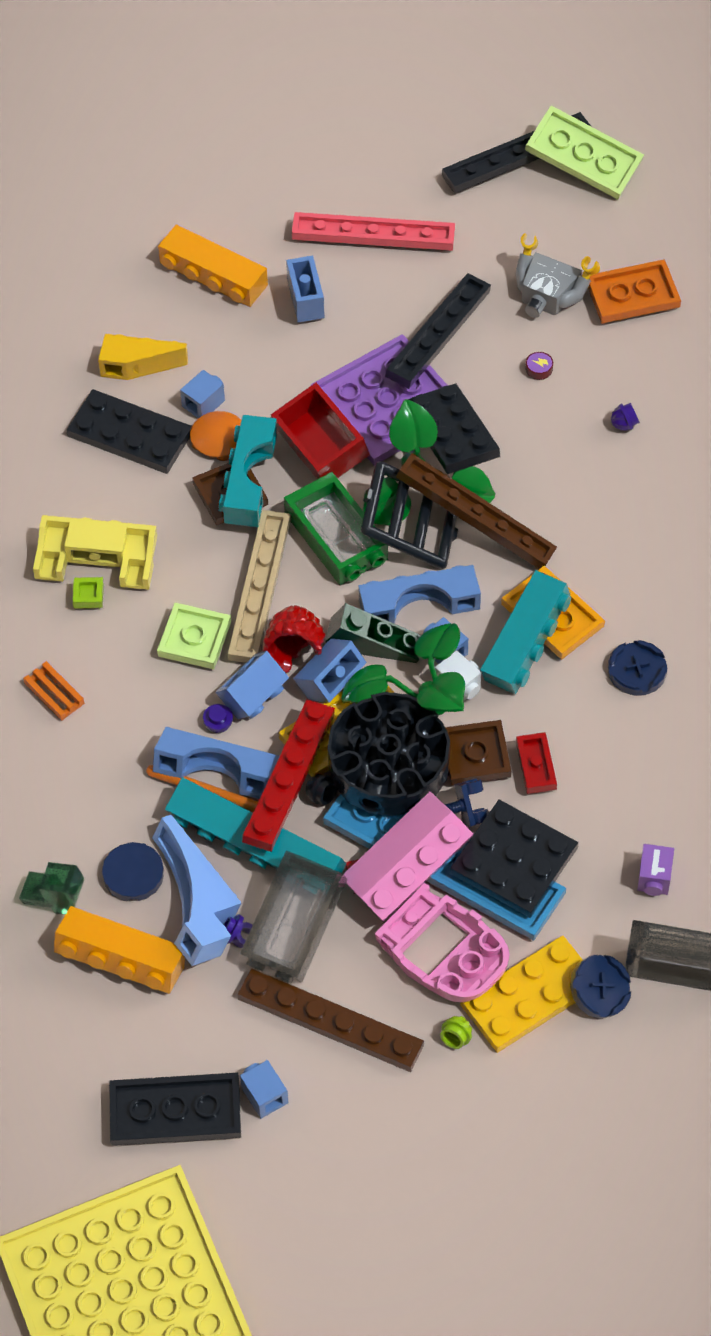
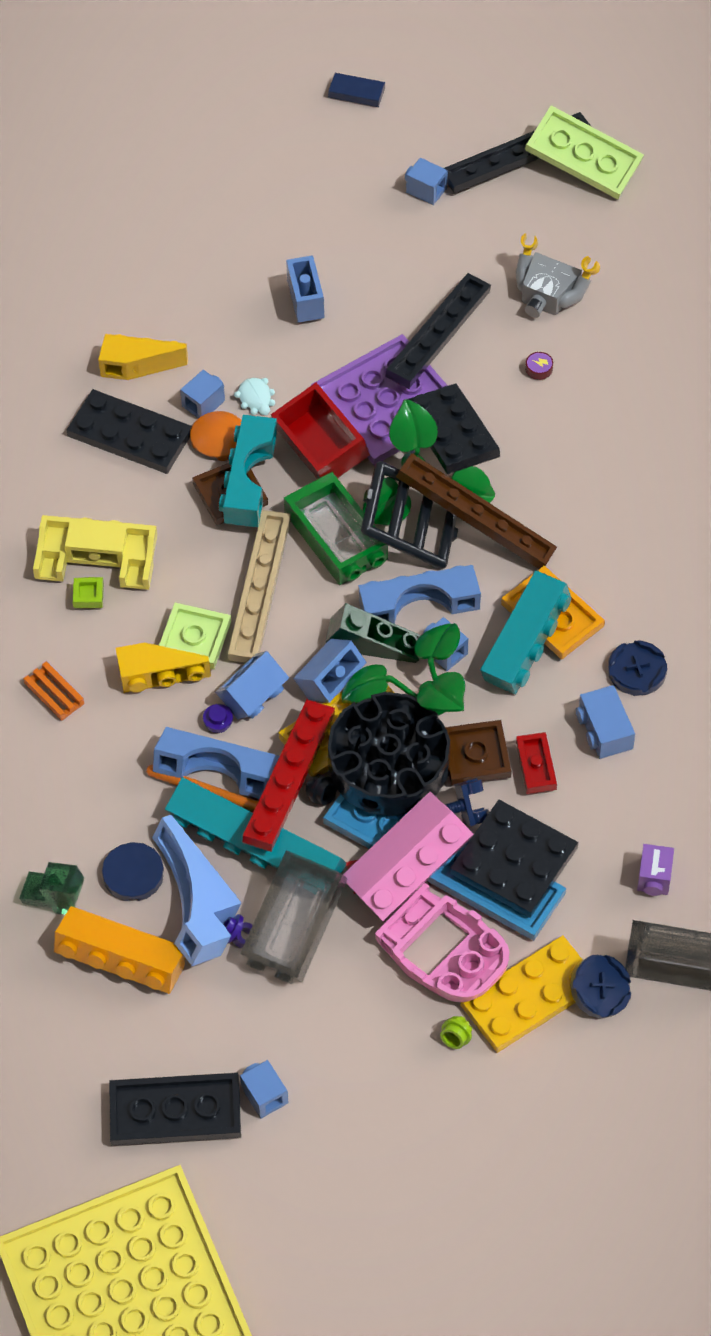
light orange brick [158,224,268,307] -> none
reddish brown plate [238,968,424,1072] -> none
red hair [263,605,325,673] -> none
coral plate [292,212,455,251] -> none
white brick [435,650,481,701] -> none
orange plate [588,259,681,324] -> none
dark purple plate [611,403,640,431] -> none
none -> yellow slope [115,642,211,693]
none -> light aqua piece [234,378,275,415]
none -> dark blue tile [328,73,385,107]
none -> medium blue brick [405,158,448,205]
none -> medium blue brick [576,685,635,759]

